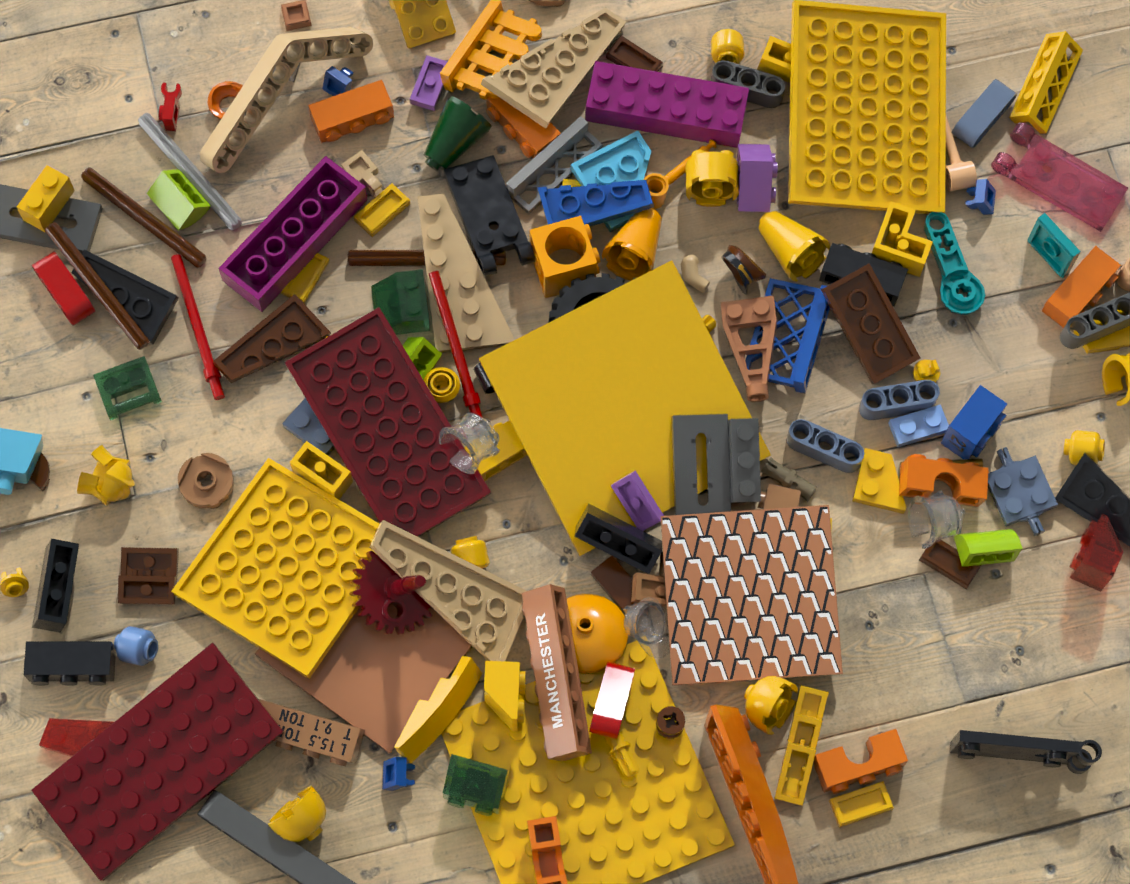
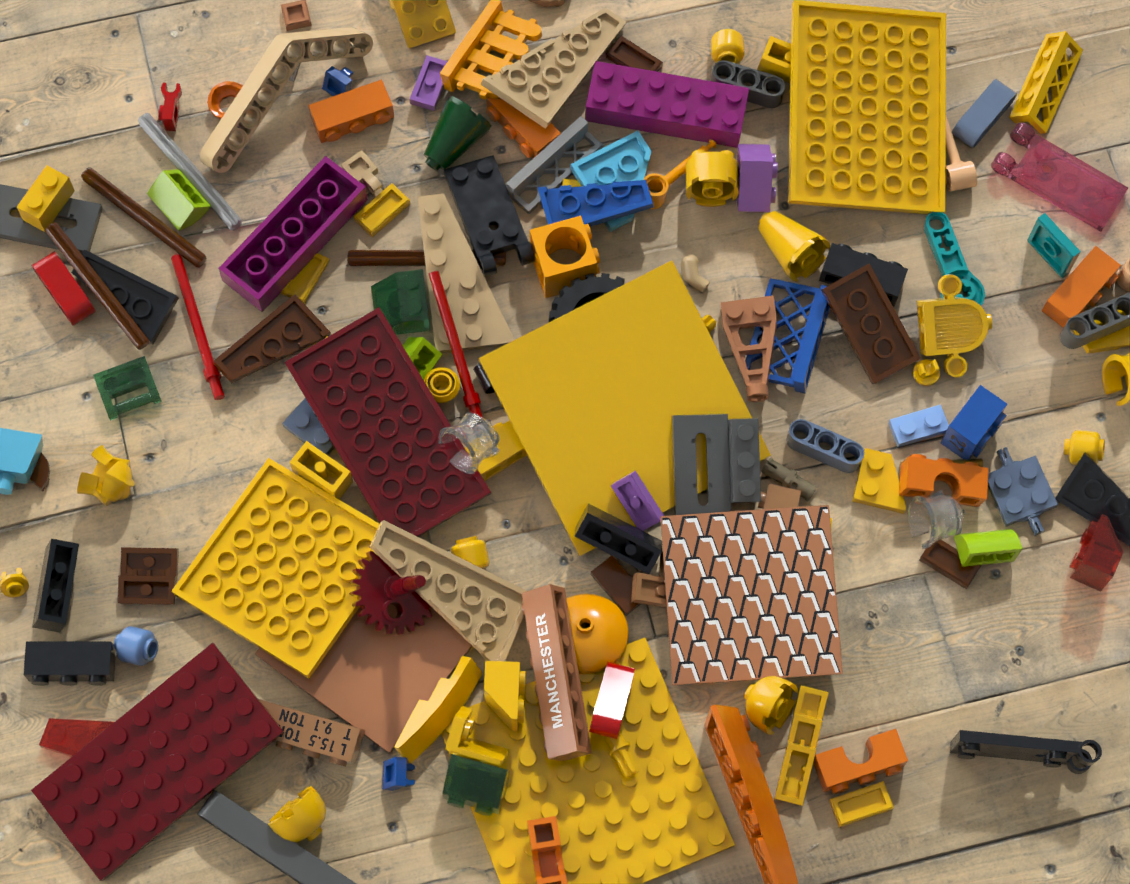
medium nougat plate [178,453,234,509] -> none
light orange cone [602,208,662,281] -> none
clear piece [623,597,670,658] -> none
reddish brown wheel [656,706,685,739] -> none
piece [722,245,766,295] -> none
sand blue beam [859,380,940,420] -> none
yellow brick [871,201,933,277] -> none
blue tile [965,179,996,215] -> none
none -> yellow bracket [445,706,509,768]
none -> yellow piece [917,274,992,377]

